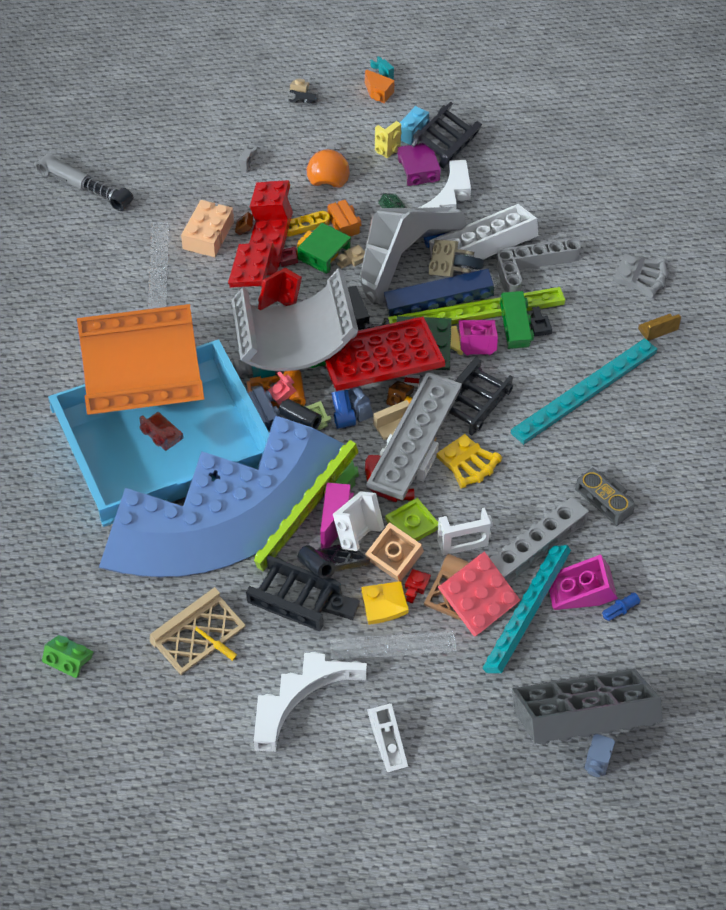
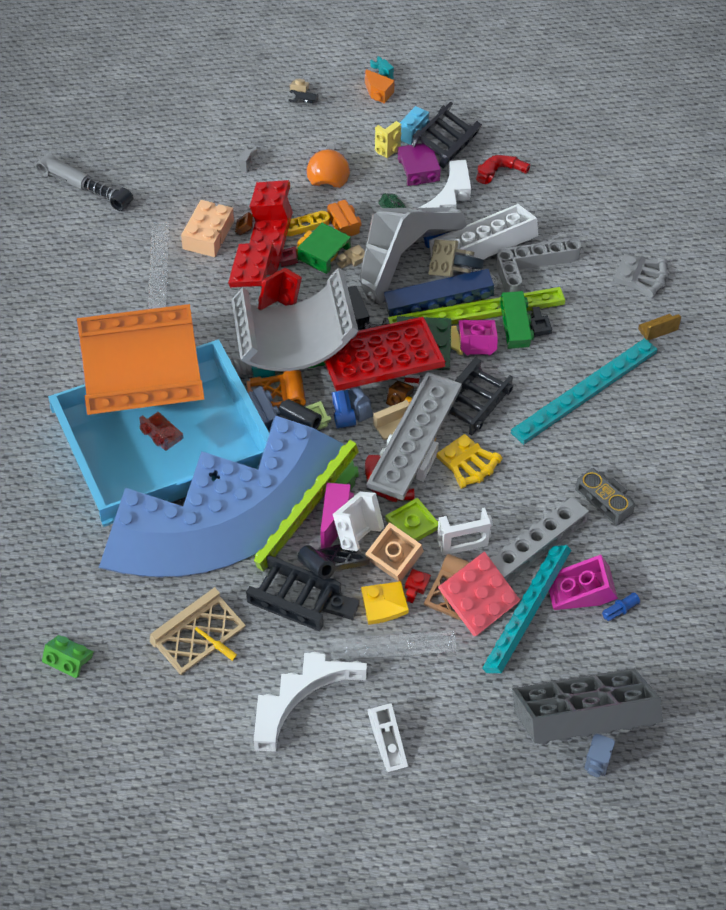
coral bracket [267,371,296,405] -> none
none -> red piece [476,155,531,185]

